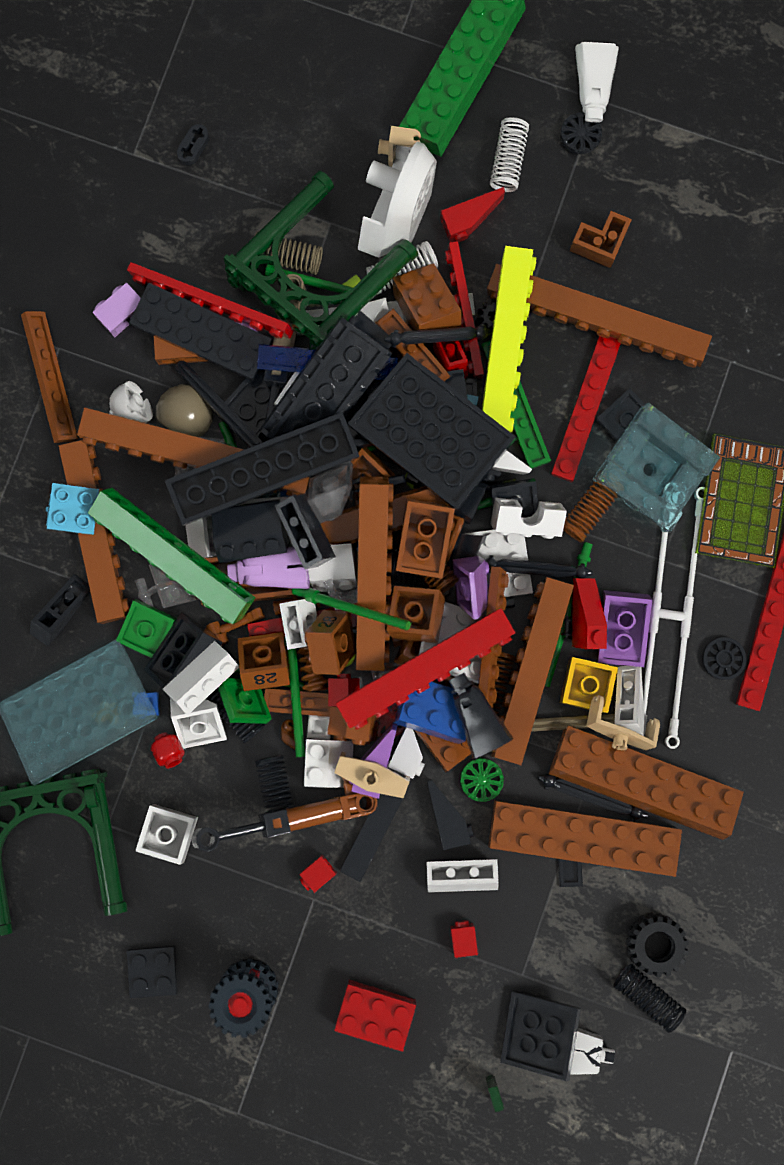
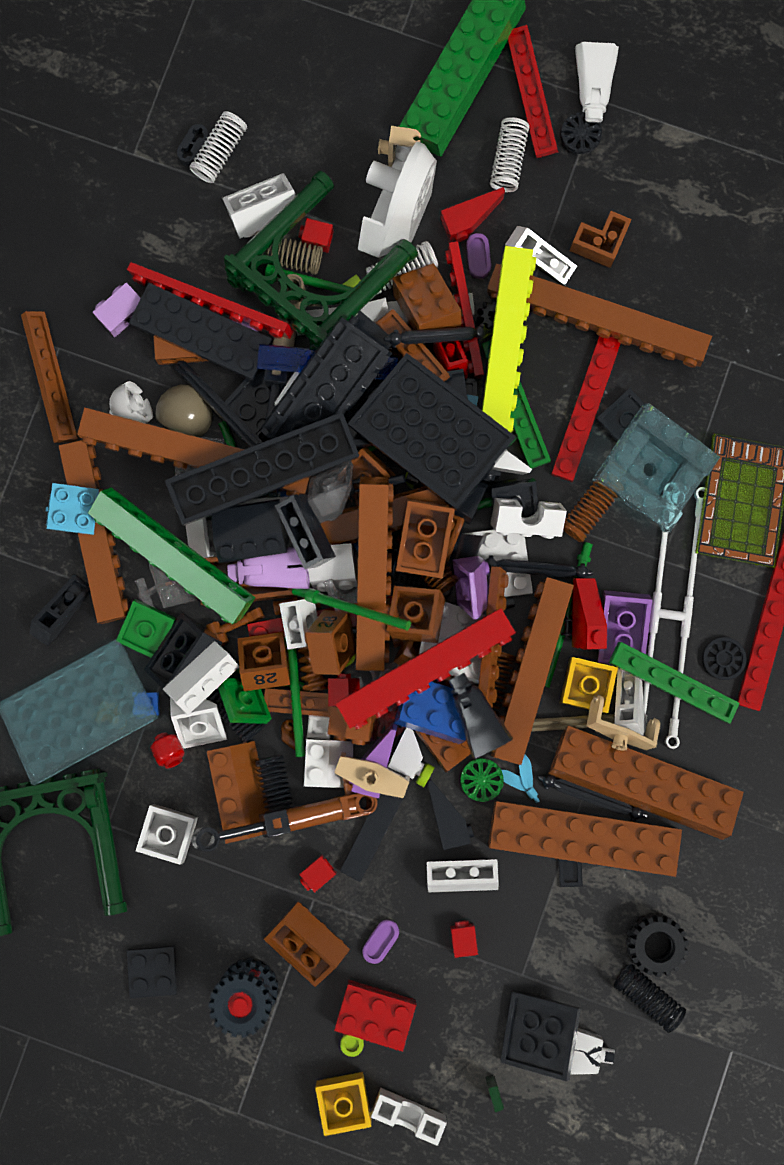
none -> white piece [189,111,247,183]
none -> dark orange slope [207,741,269,844]
none -> white slope [222,173,296,238]
none -> dark orange slope [264,902,350,987]
none -> red brick [299,218,334,253]
none -> yellow brick [315,1072,372,1136]
none -> lime tile [340,1034,364,1057]
none -> medium lavender tile [362,919,399,964]
none -> white arch [371,1088,447,1146]
none -> lime tile [416,763,435,787]
none -> medium lavender tile [466,233,491,279]
none -> medium azure piece [499,755,540,803]
none -> white slope [505,226,577,285]
none -> red plate [508,25,558,158]
none -> green plate [608,642,740,724]

